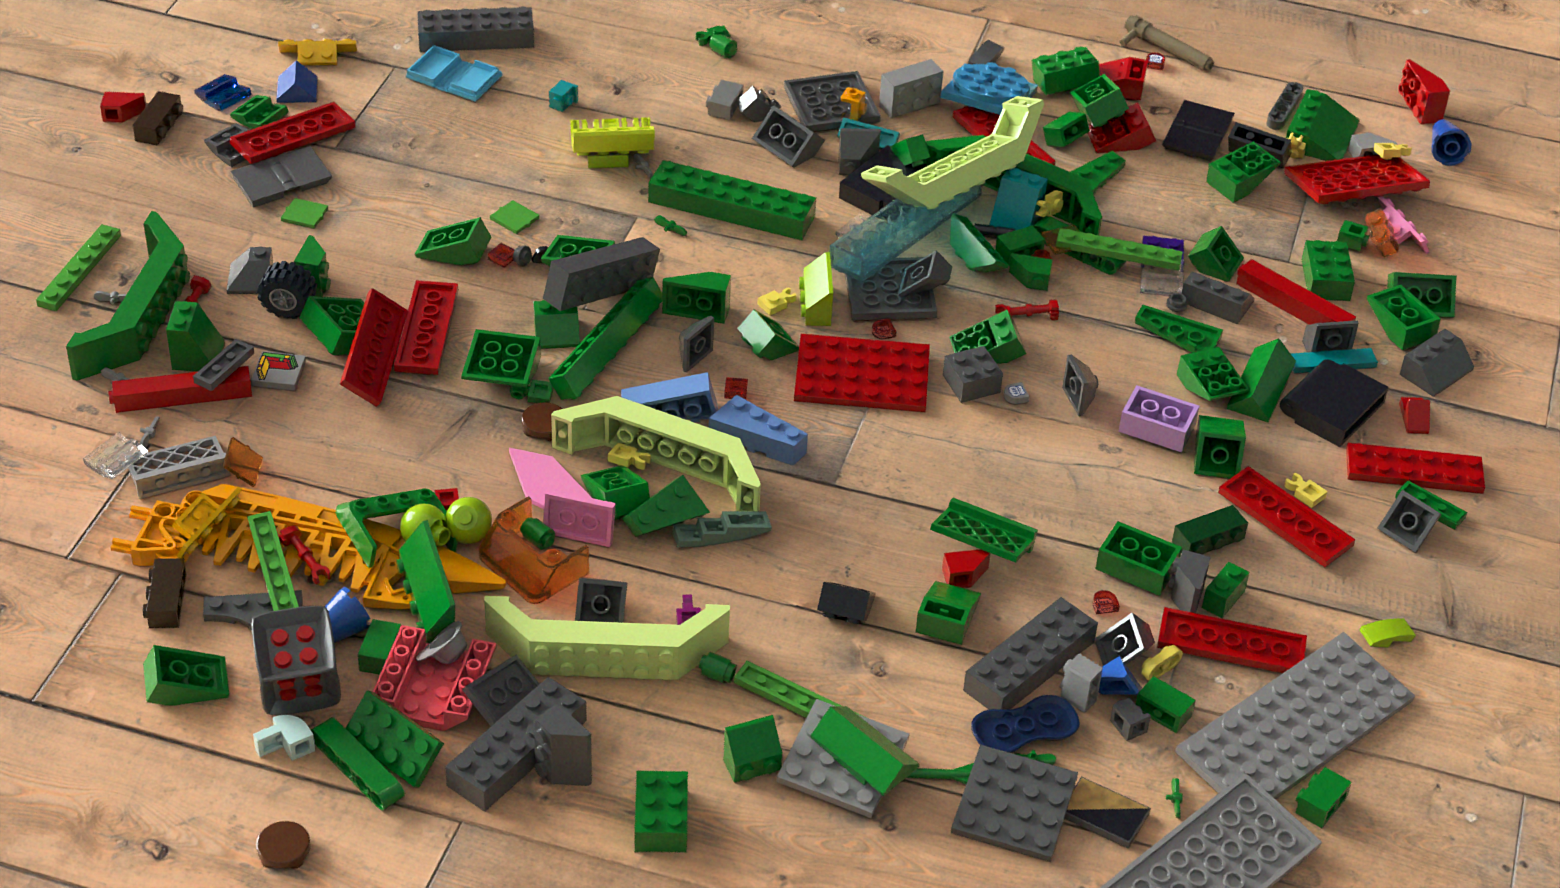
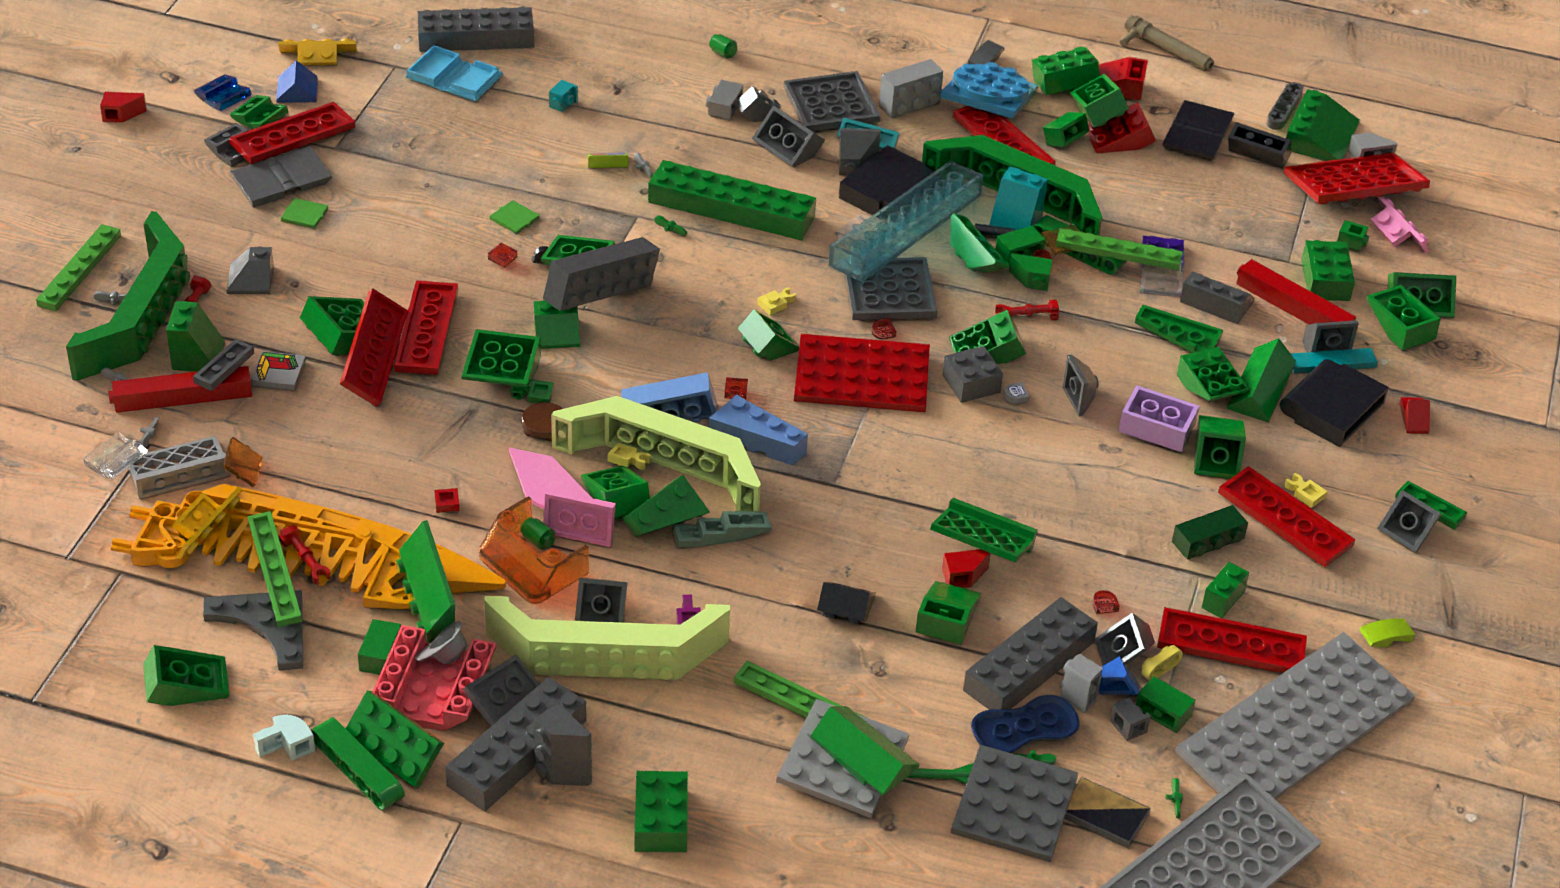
dark brown brick [133,91,183,146] -> none
dark brown brick [143,558,187,628] -> none
dark grey piece [251,606,341,715] -> none
reddish brown tile [256,821,310,869] -> none
black wheel [257,261,317,319] -> none
green slope [294,235,331,297] -> none
blue cone [324,586,371,643] -> none
green windscreen [335,488,458,568] -> none
lime brick [400,504,451,547] -> none
green slope [415,217,492,265] -> none
lime brick [445,497,492,544] -> none
dark grey plate [513,245,532,266] -> none
green brick [548,277,662,400] -> none
neon yellow slope [570,117,655,156] -> none
green slope [662,272,731,324] -> none
dark grey slope [679,316,714,373] -> none
green plate [695,25,731,46] -> none
green brick [699,652,737,683] -> none
green slope [723,715,783,783] -> none
lime slope [799,252,833,326] -> none
light orange bracket [841,87,867,121] -> none
yellowish green slope [861,96,1044,209] -> none
green slope [890,134,930,167] -> none
dark grey slope [898,250,952,297] -> none
light yellow plate [1035,190,1063,217] -> none
green wing [1070,151,1126,194] -> none
green brick [1095,521,1182,596] -> none
clear red tile [1146,52,1165,70] -> none
dark grey plate [1166,293,1188,312] -> none
dark grey slope [1169,550,1211,613] -> none
green slope [1188,226,1244,282] -> none
green slope [1206,142,1281,203] -> none
light yellow plate [1287,133,1306,159] -> none
green brick [1295,767,1352,829] -> none
red plate [1346,442,1485,494] -> none
clear orange brick [1366,208,1399,258] -> none
light yellow plate [1374,143,1412,160] -> none
red slope [1398,59,1450,124] -> none
dark grey slope [1399,329,1474,397] -> none
blue cone [1431,119,1472,166] -> none

